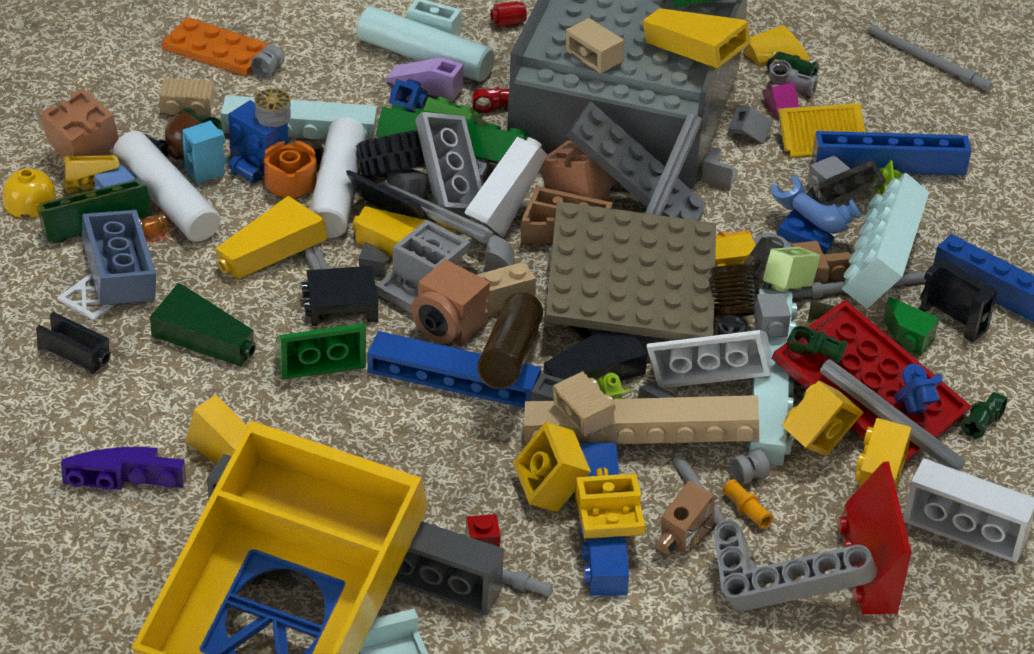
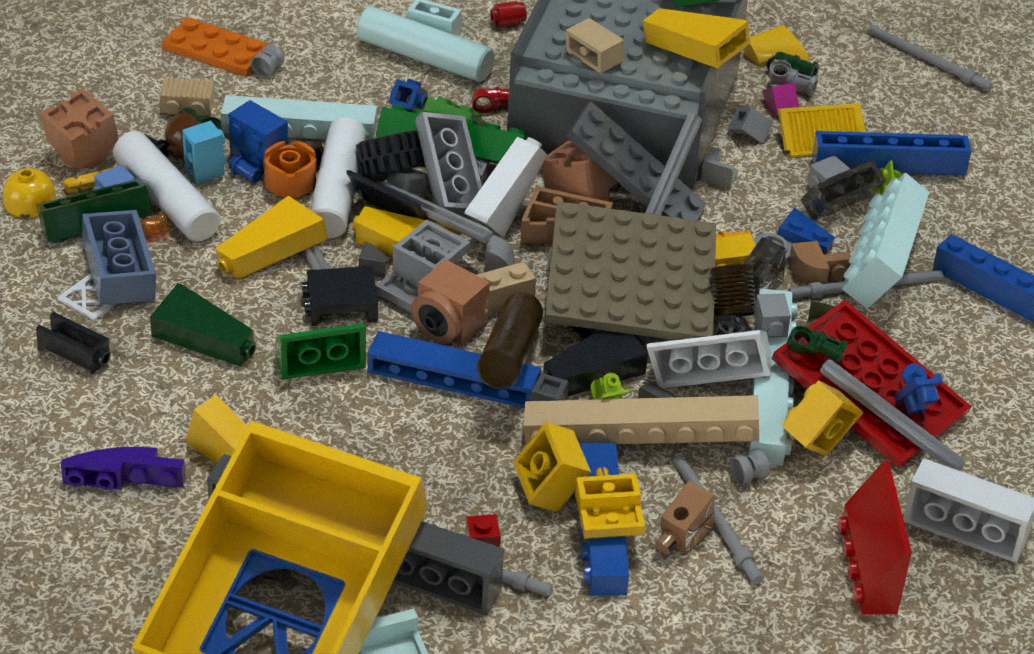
yellow slope [64,155,119,182] -> none
light grey wheel [254,88,291,127] -> none
lavender slope [385,58,464,102] -> none
tan brick [552,371,616,437] -> none
light grey beam [714,520,877,612] -> none
light orange pin [722,479,774,529] -> none
yellowish green brick [763,246,821,292] -> none
medium blue piece [771,174,862,234] -> none
yellow brick [855,418,911,490] -> none
green slope [883,297,939,356] -> none
black panel [920,259,998,343] -> none
dark green connector [961,392,1008,439] -> none

